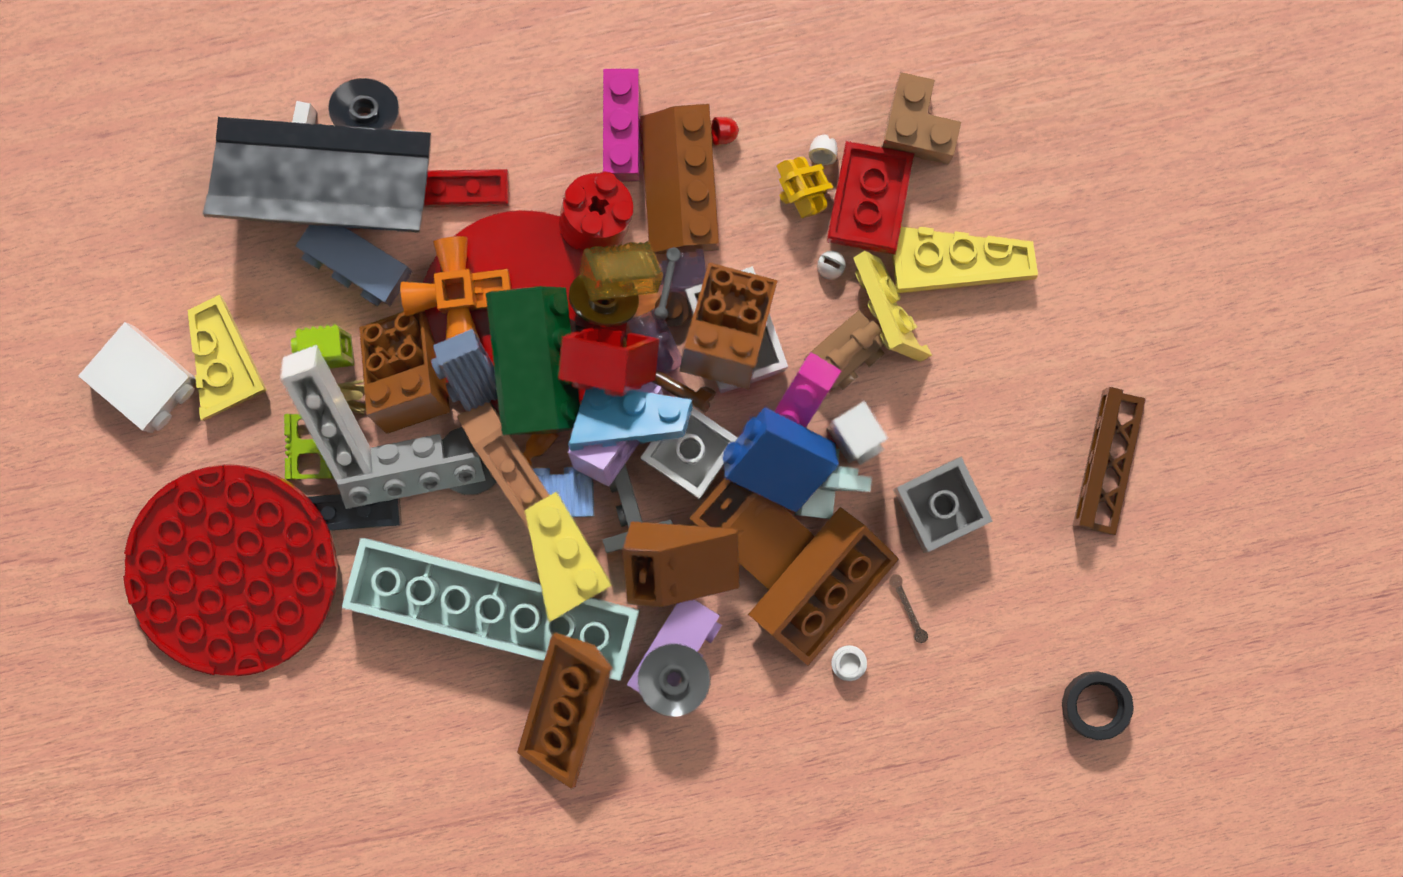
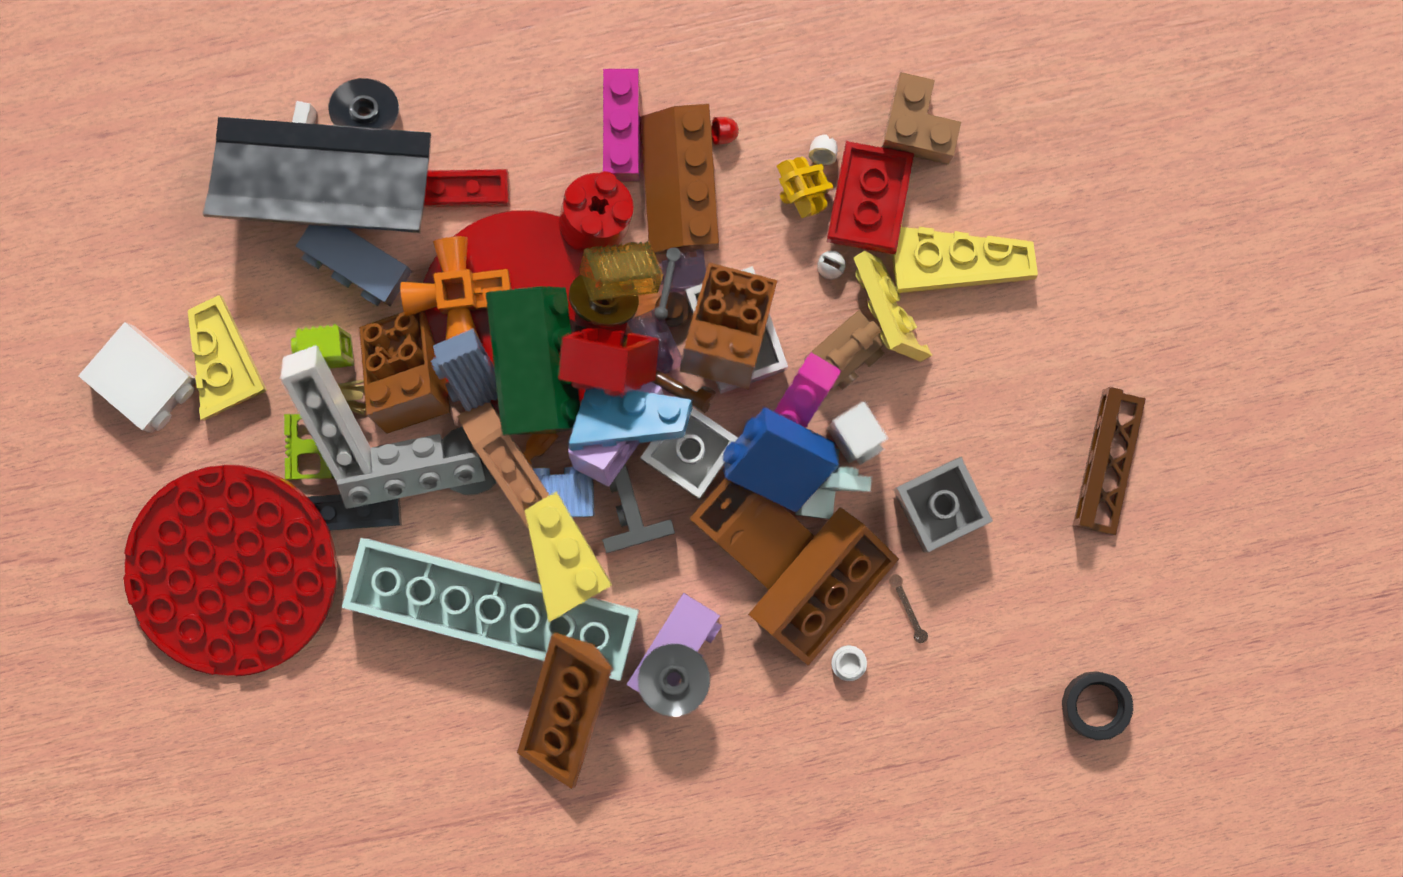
dark orange slope [623,521,740,607] -> none

